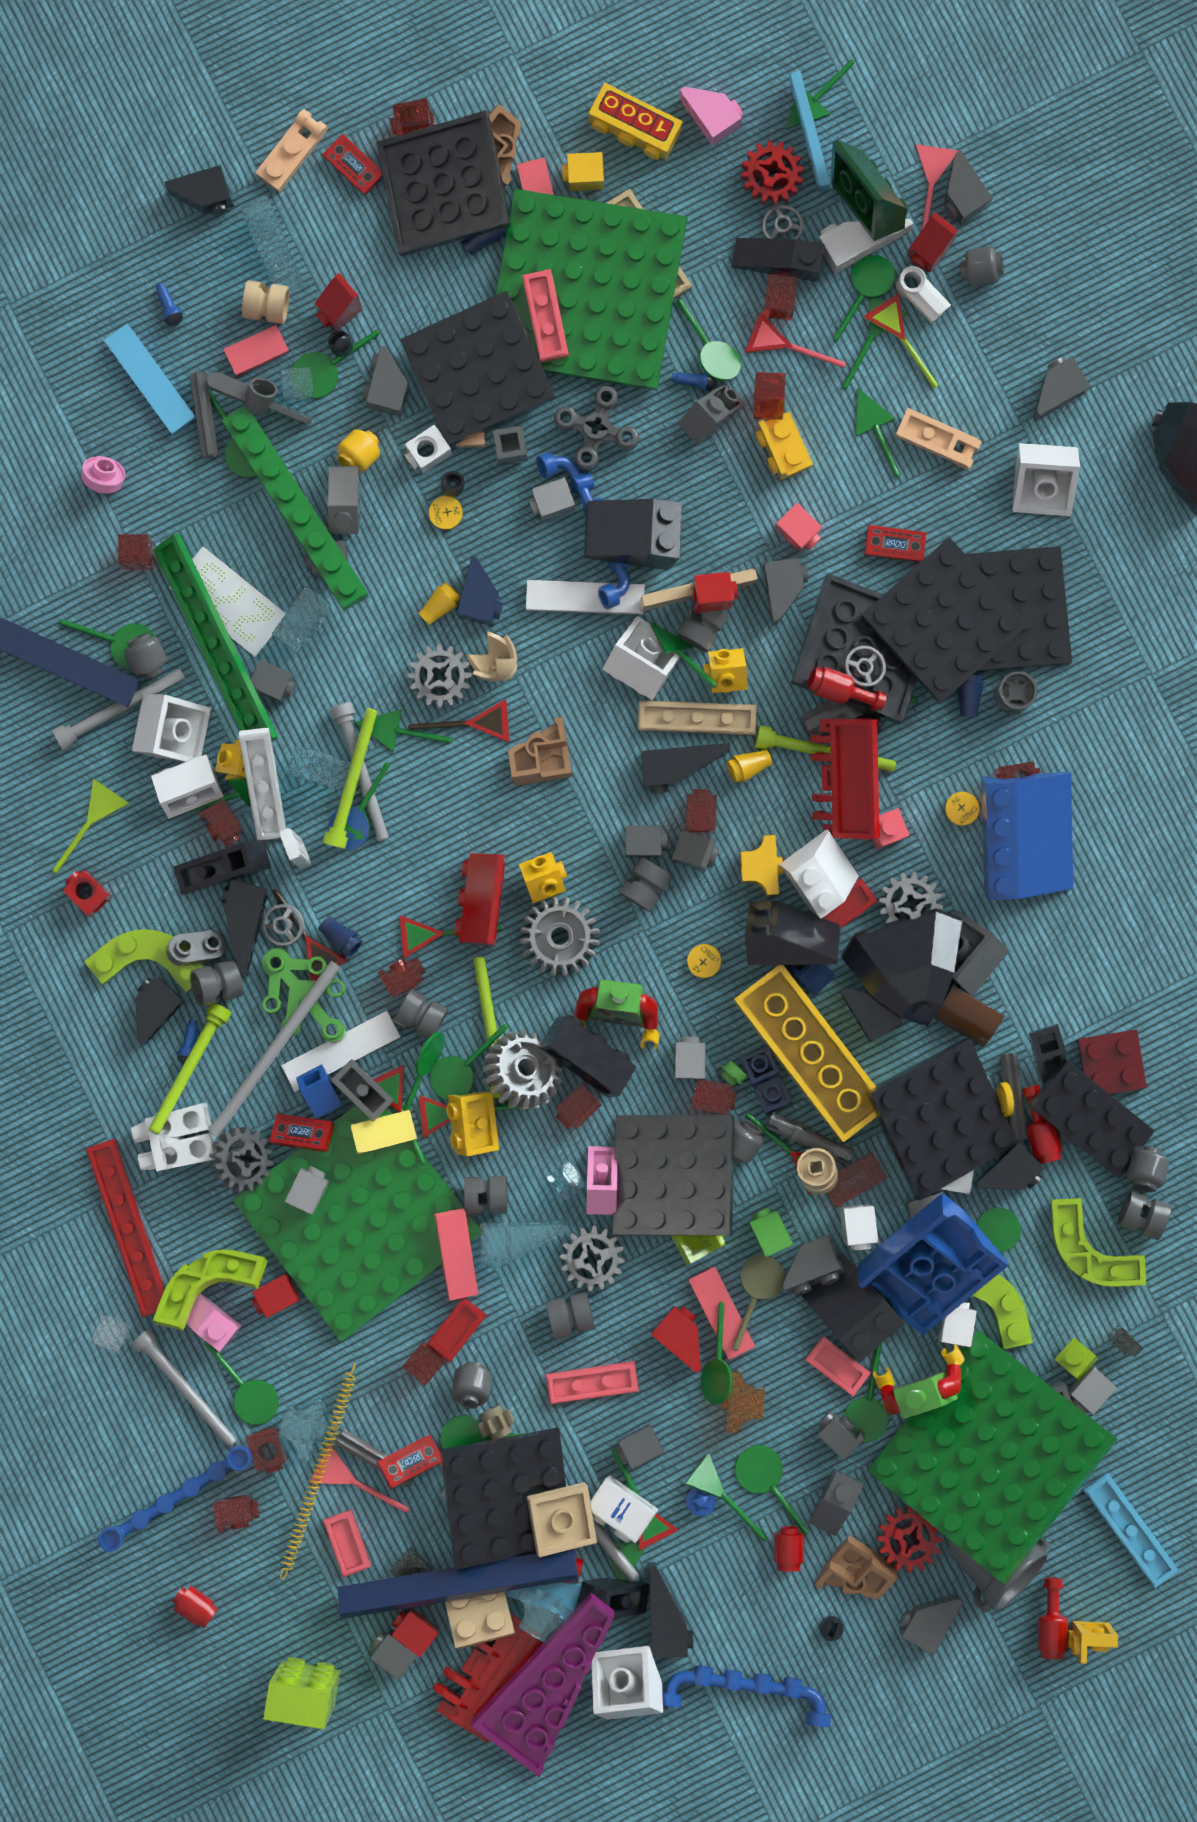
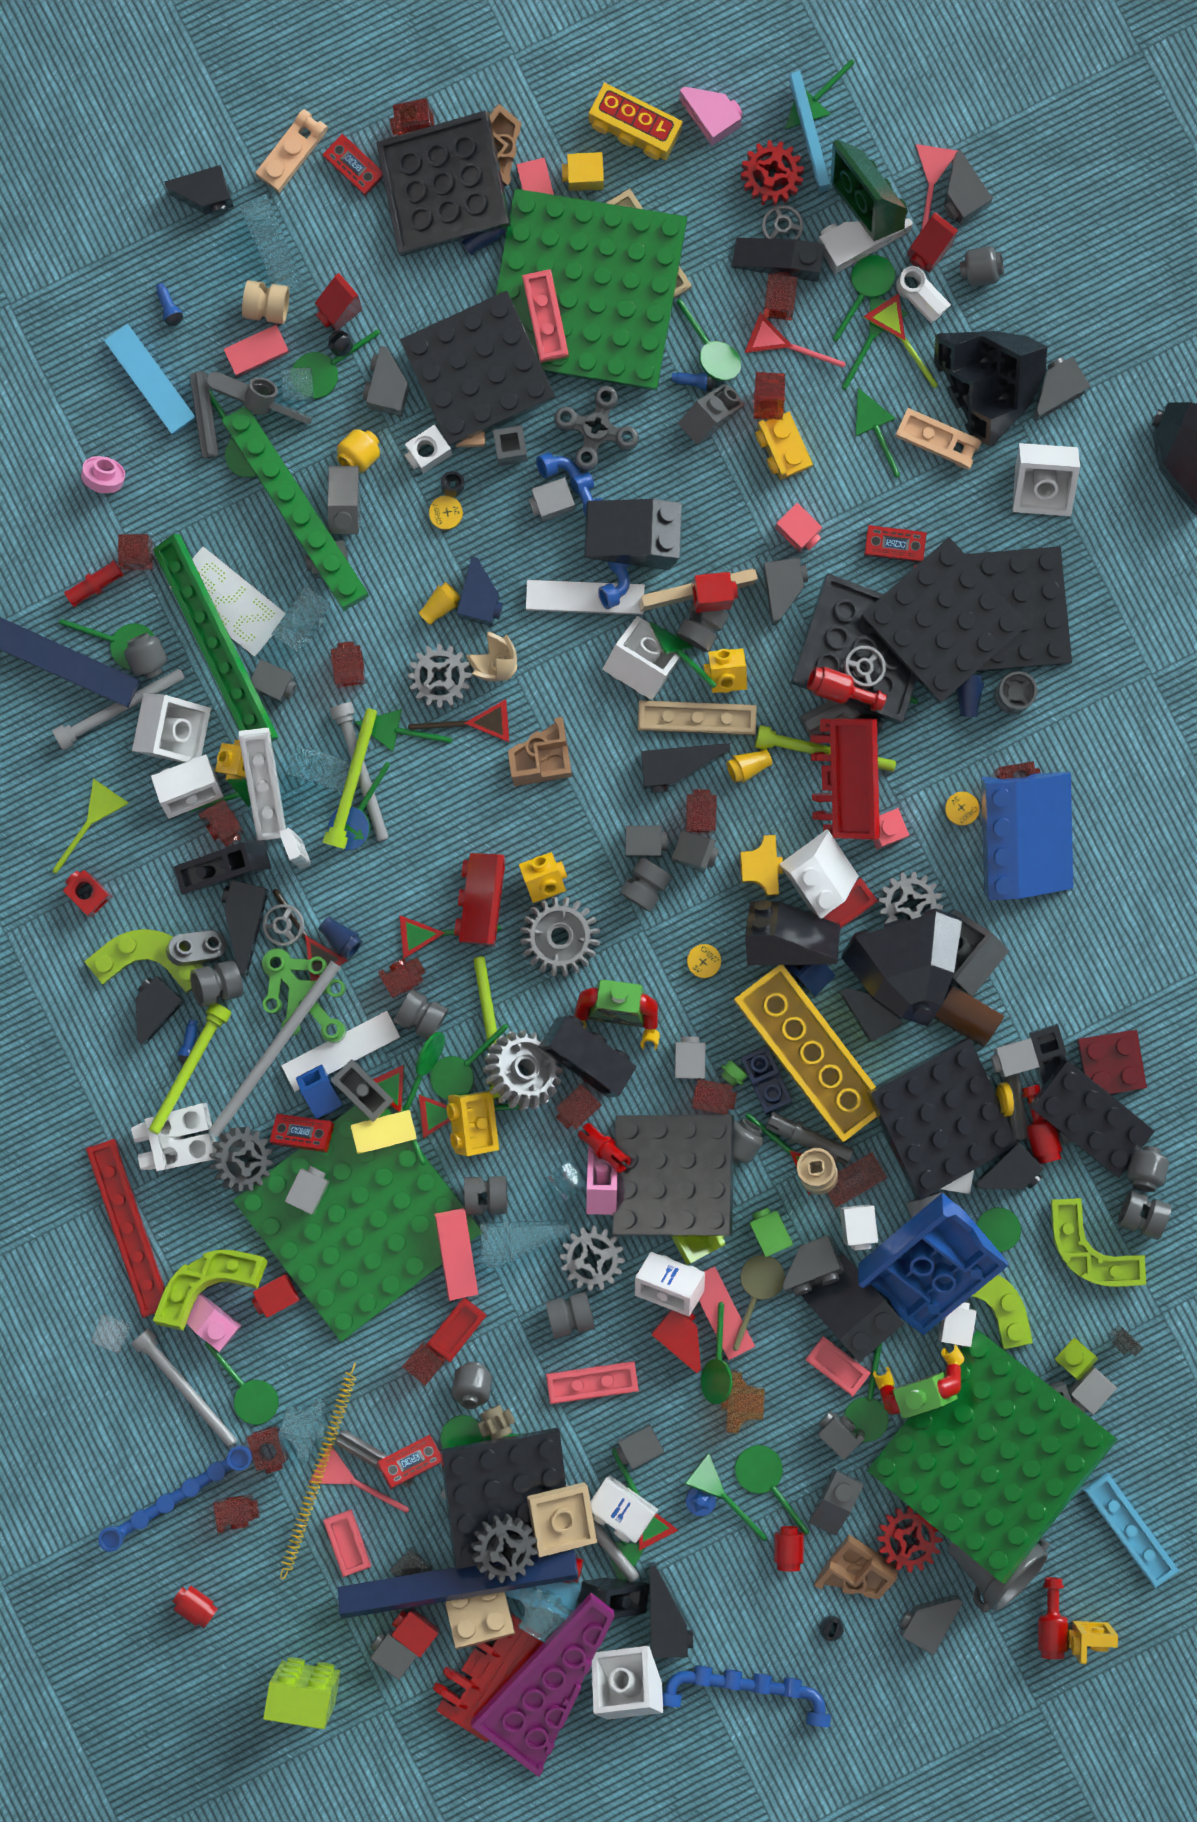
none -> red pin [64,560,124,608]
none -> clear red brick [330,642,367,688]
none -> dark grey gear [471,1514,538,1583]
none -> red pin [578,1123,631,1173]
none -> white brick [635,1252,705,1316]
none -> black brick [934,331,1048,446]
none -> light grey brick [990,1038,1039,1077]

